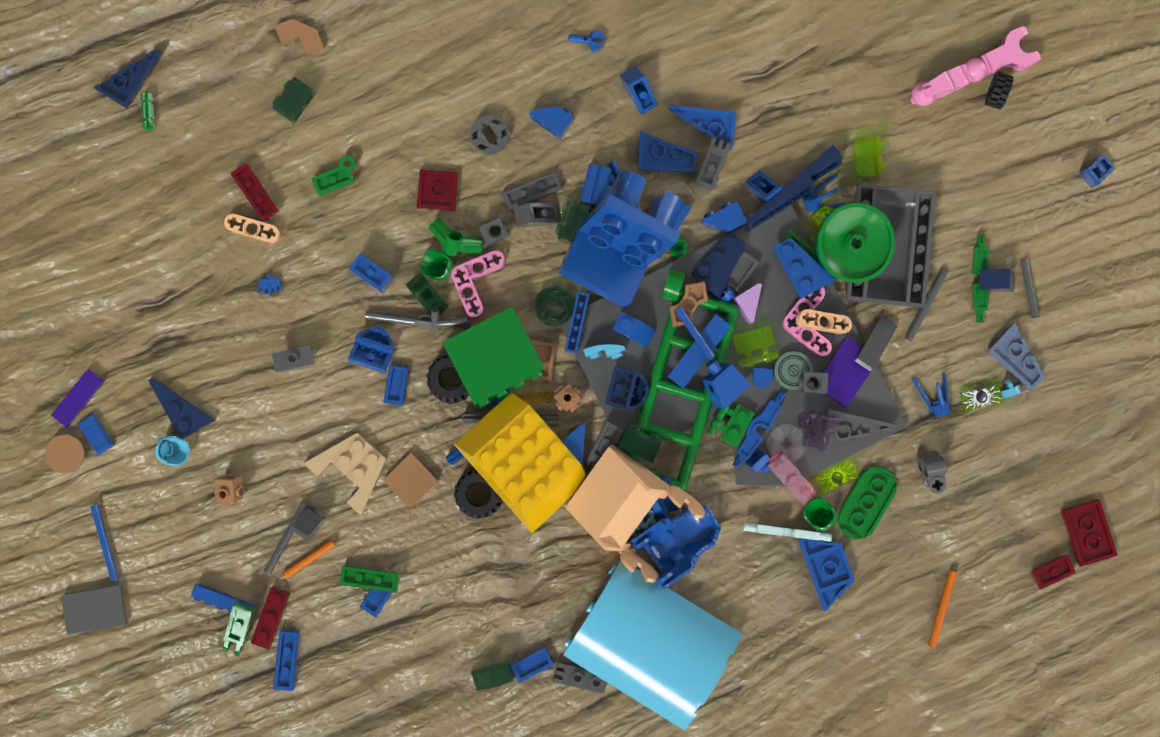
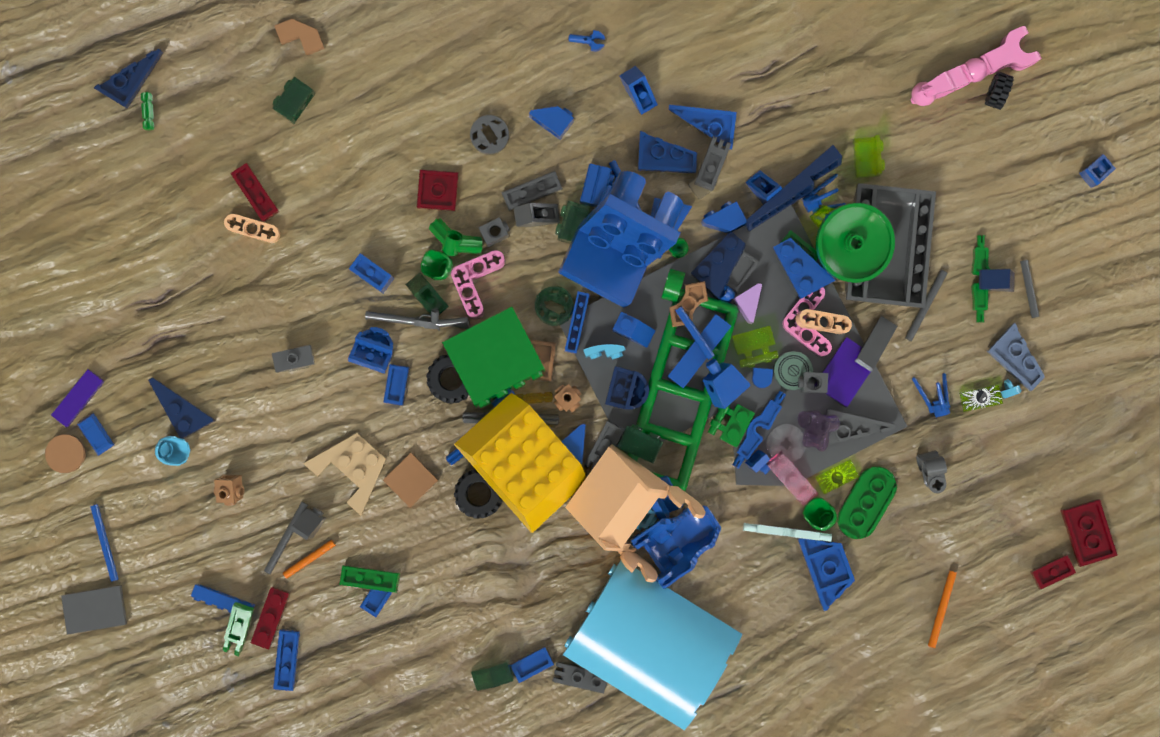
blue piece [257,274,283,296] -> none
green hinge [311,156,355,197] -> none

